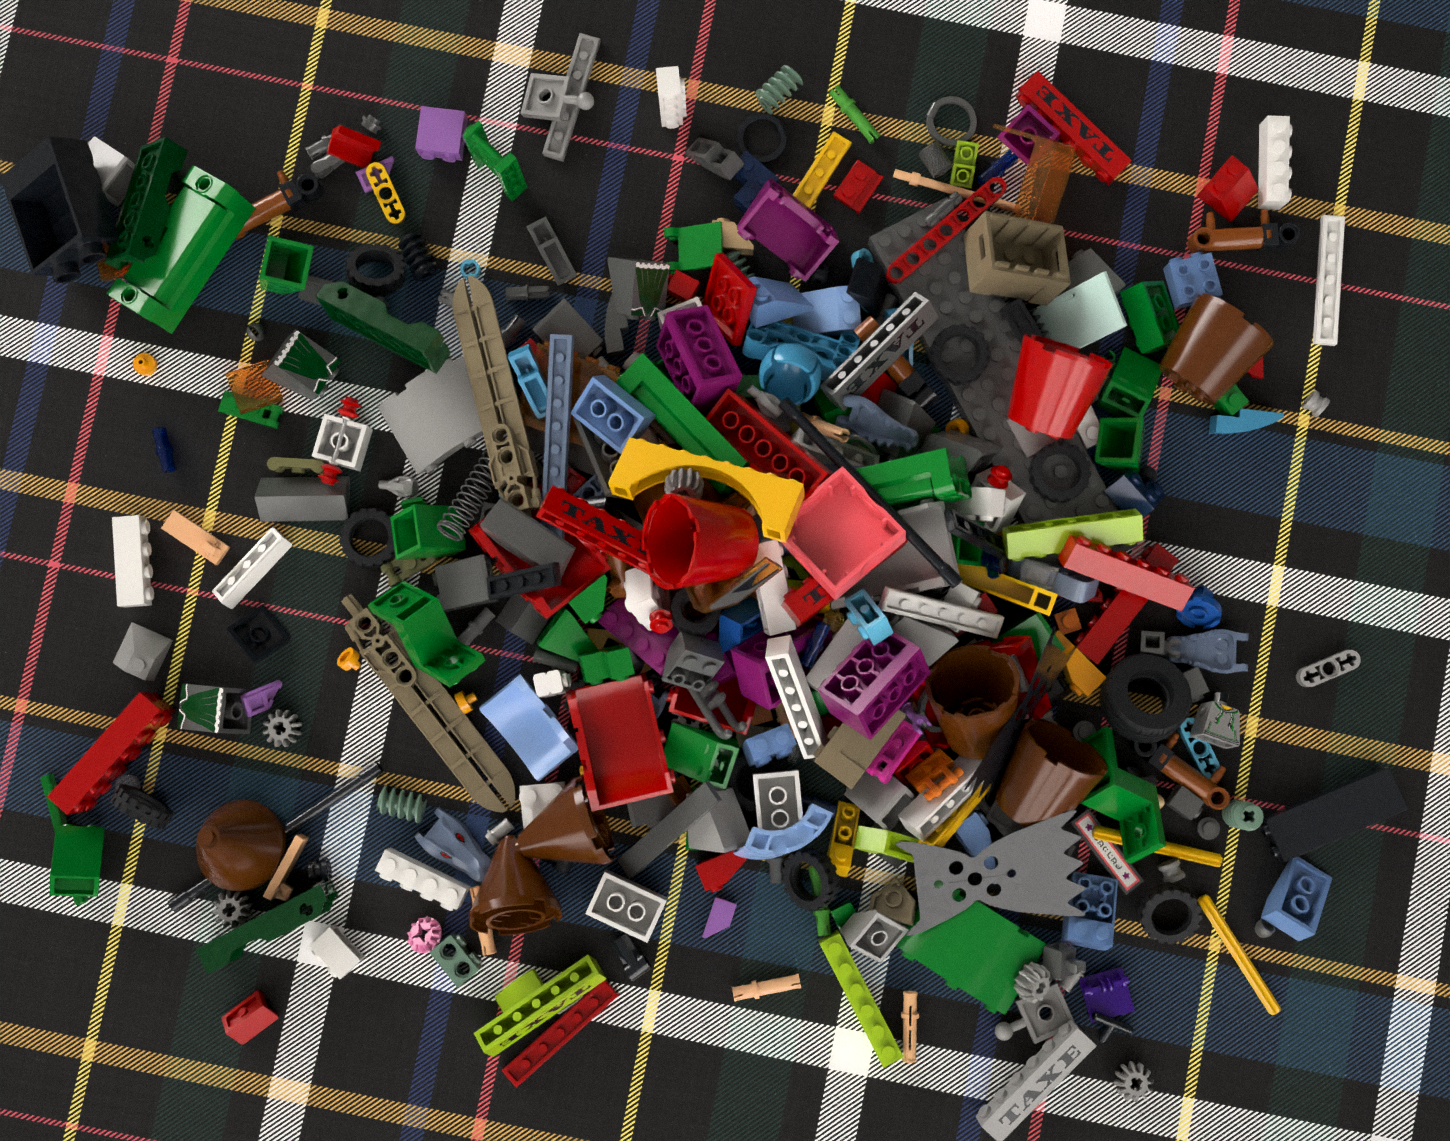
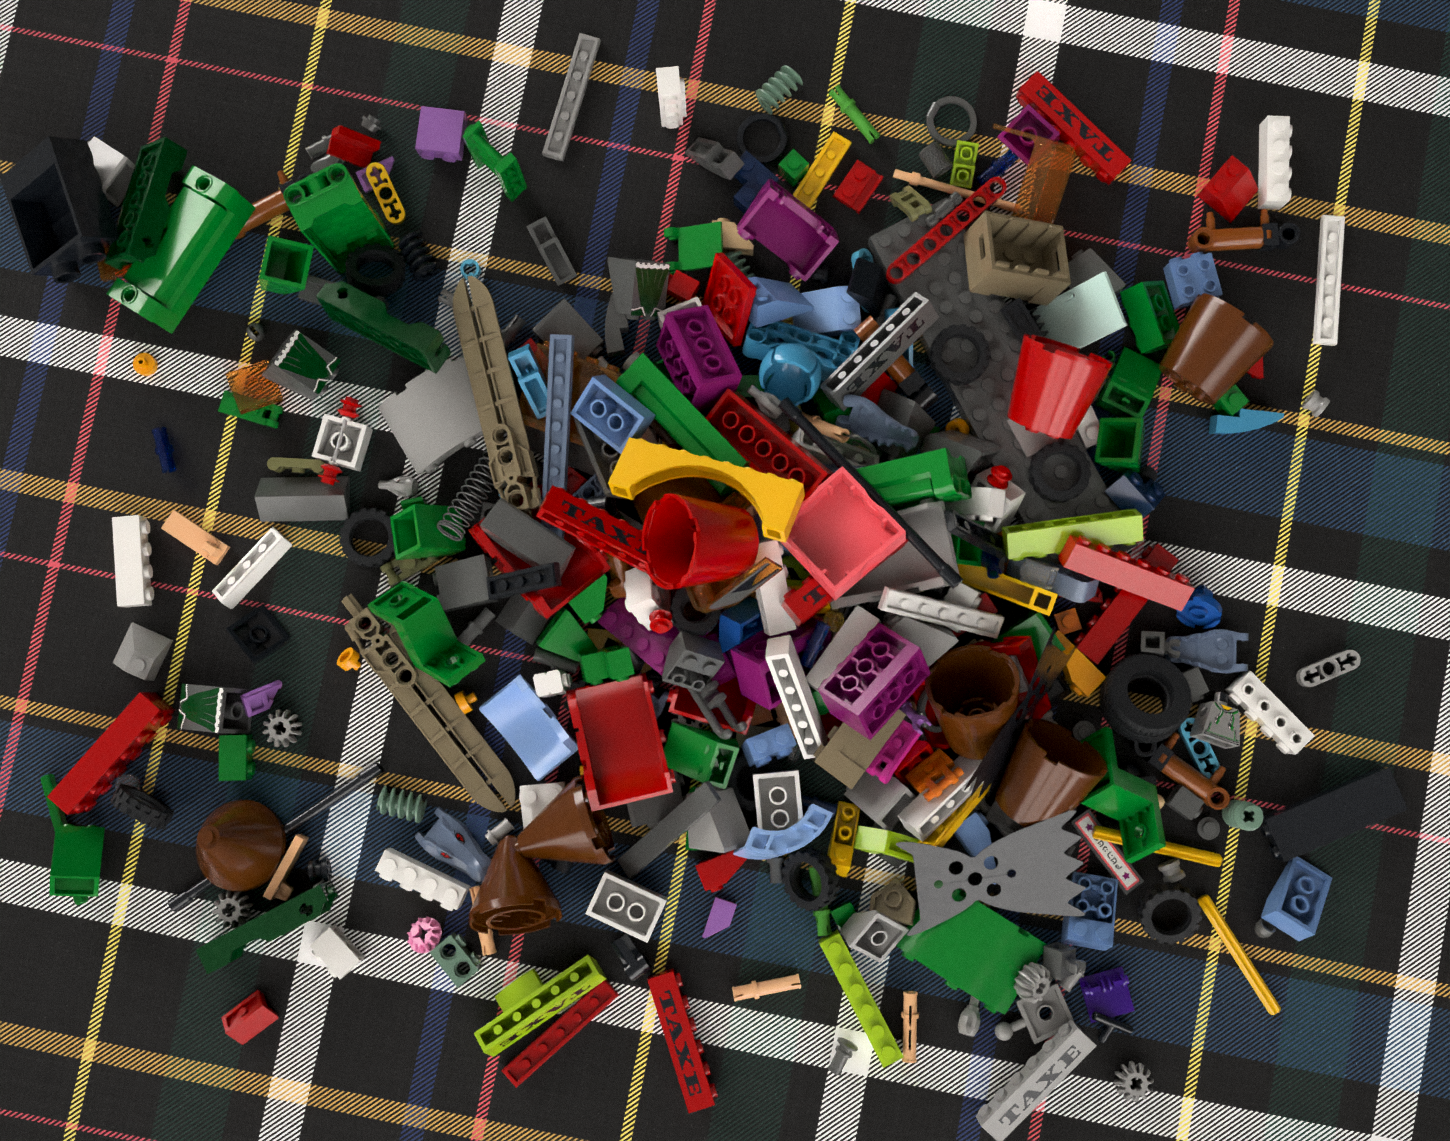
dark grey axle [506,284,550,302] -> none
light grey plate [520,73,594,121] -> none
light grey gear [664,467,704,499] -> none
reddish brown tile [666,774,693,806] -> none
medium azure brick [844,588,893,645] -> none
none -> green brick [219,735,256,781]
none -> green piece [284,163,396,275]
none -> red brick [647,968,718,1113]
none -> green brick [778,149,809,187]
none -> dark grey pin [828,1037,858,1076]
none -> olive plate [889,185,932,222]
none -> light grey piece [958,996,981,1037]
none -> white brick [1225,671,1315,755]

